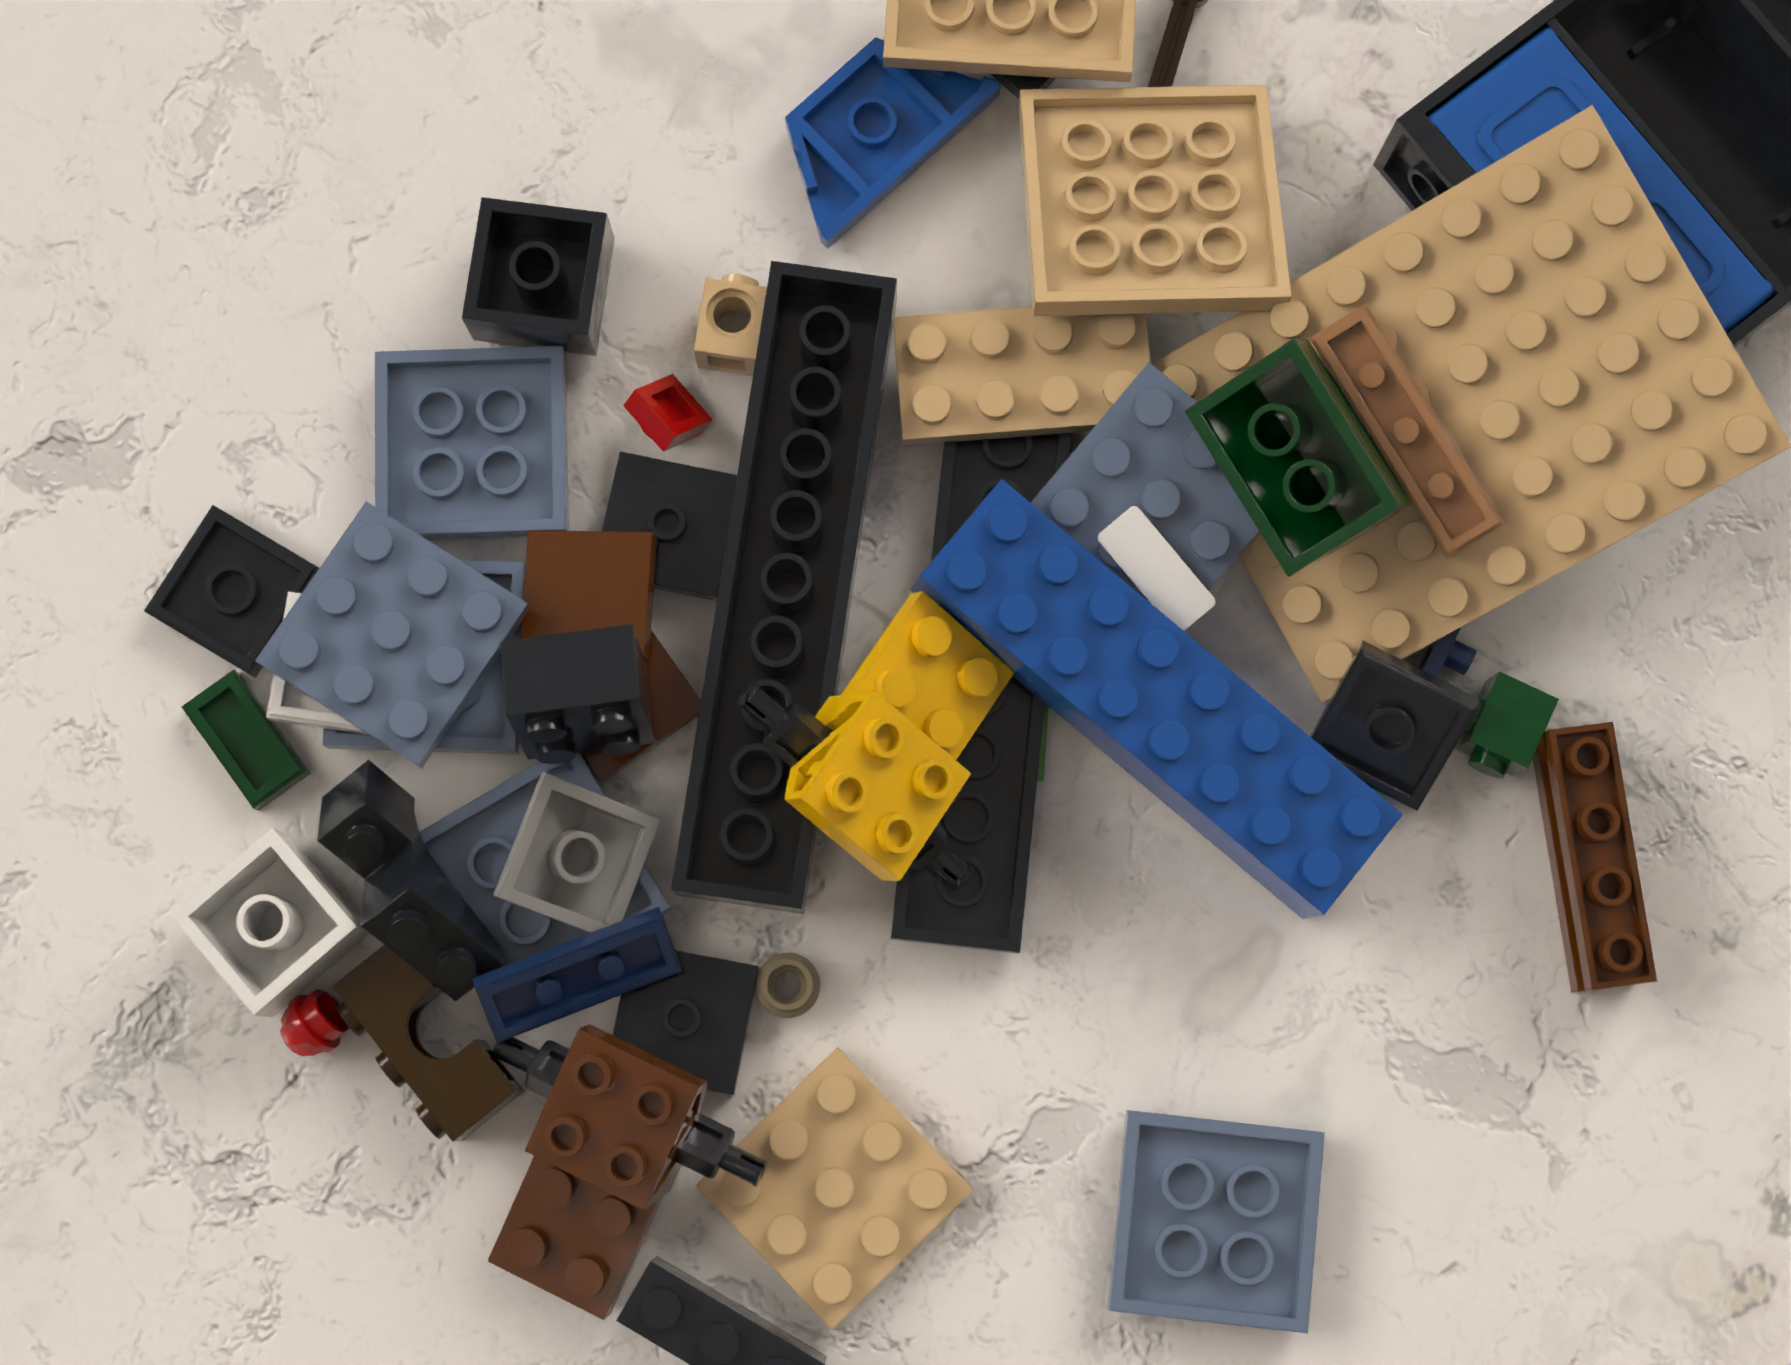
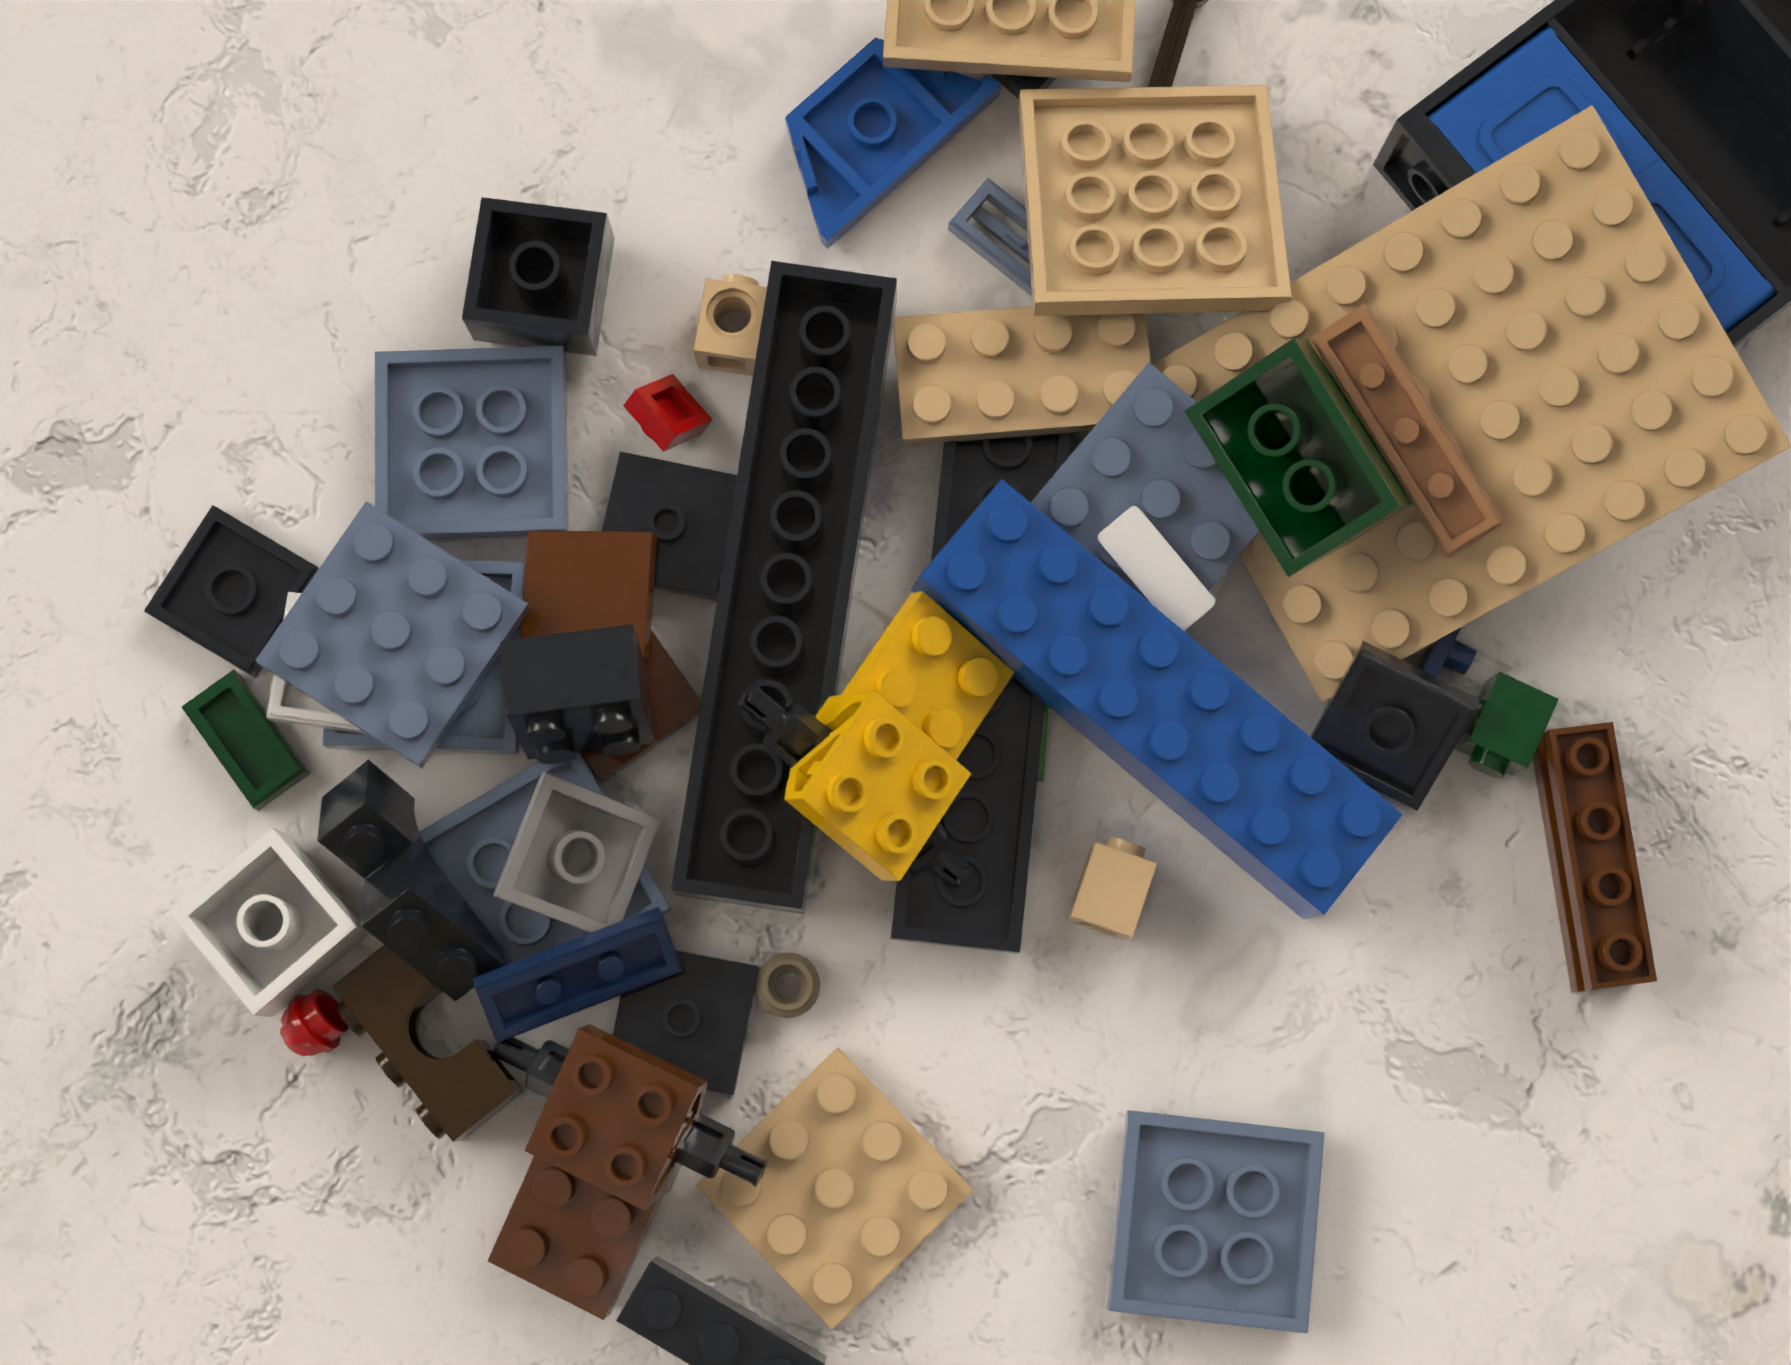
none -> sand blue tile [948,178,1032,297]
none -> tan brick [1066,837,1157,941]

